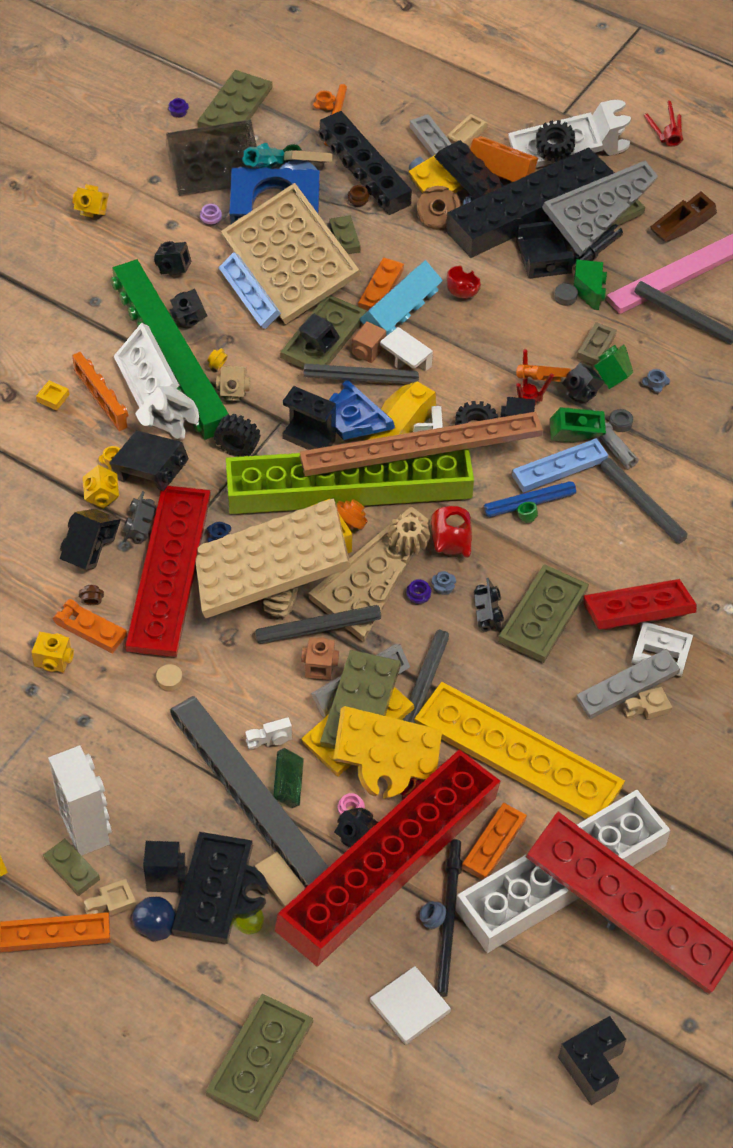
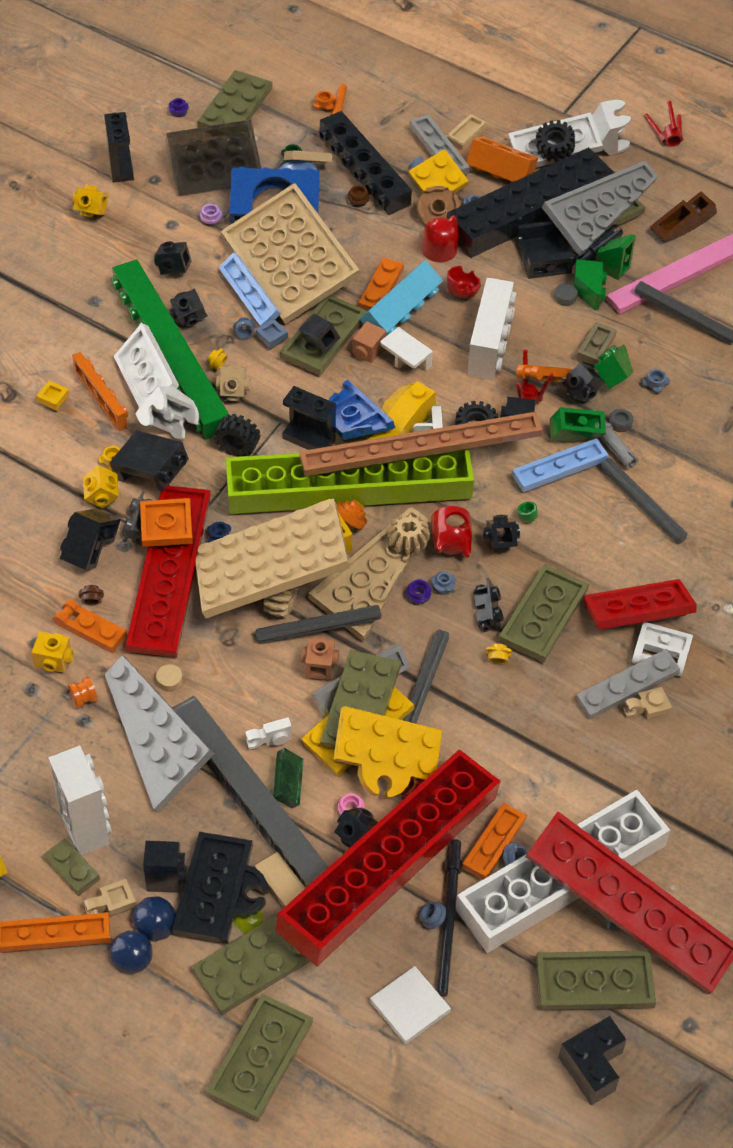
teal piece [242,143,284,169] -> none
dark grey axle [303,364,419,384] -> none
olive plate [329,215,361,254] -> none
yellow plate [414,682,625,819] -> none
black plate [434,140,504,199] -> none
blue axle [484,481,576,517] -> none
none -> orange wheel [68,677,98,709]
none -> black panel [104,112,134,183]
none -> light grey wing [105,655,215,812]
none -> dark blue hair [110,931,153,975]
none -> orange plate [140,498,193,547]
none -> olive plate [191,916,310,1015]
none -> sand blue plate [233,317,255,339]
none -> sand blue plate [255,319,288,349]
none -> red piece [422,216,459,263]
none -> white brick [467,278,517,380]
none -> black brick [483,515,520,551]
none -> yellow plate [486,644,512,664]
none -> sand blue plate [503,843,528,866]
none -> olive plate [536,950,656,1010]
none -> green slope [596,234,636,280]

